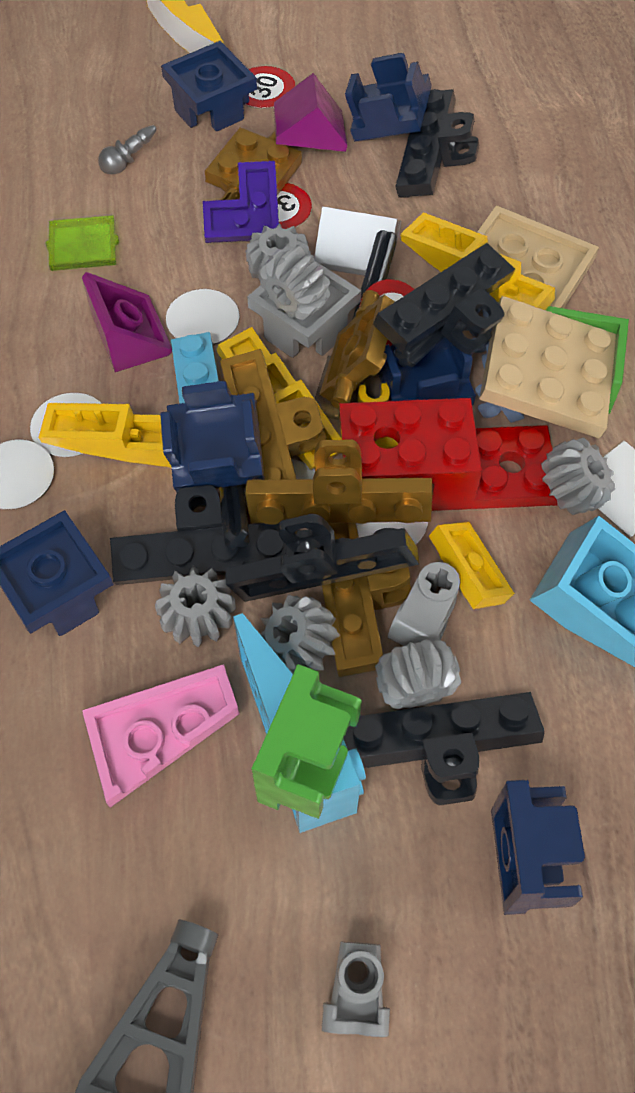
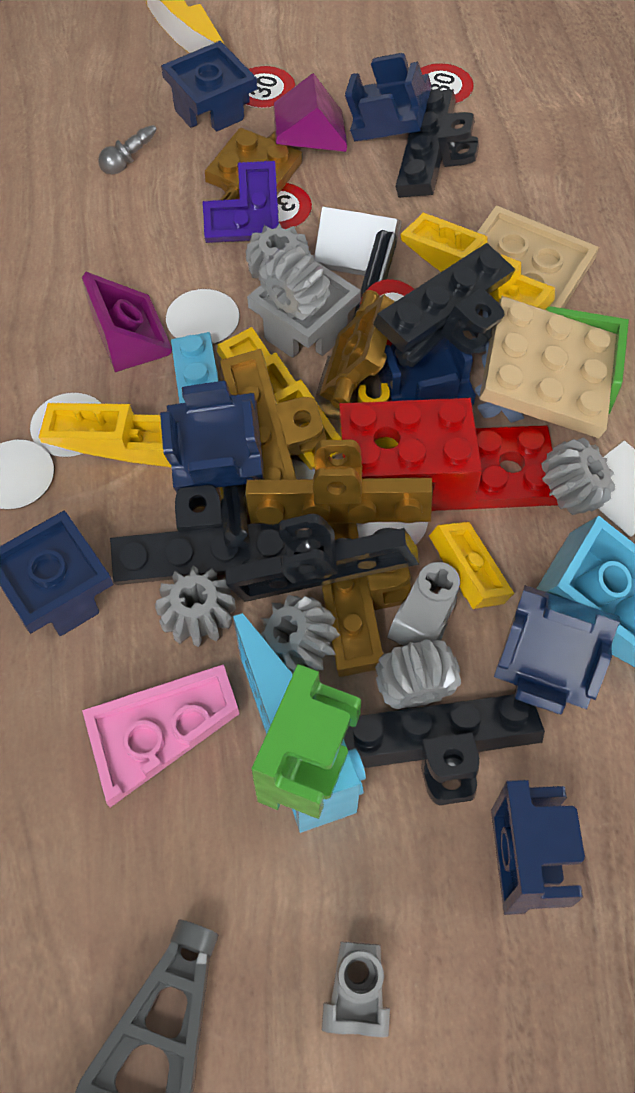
clear neon green piece [45,215,119,271] -> none
none -> sticker [420,63,474,104]
none -> panel [494,585,620,714]

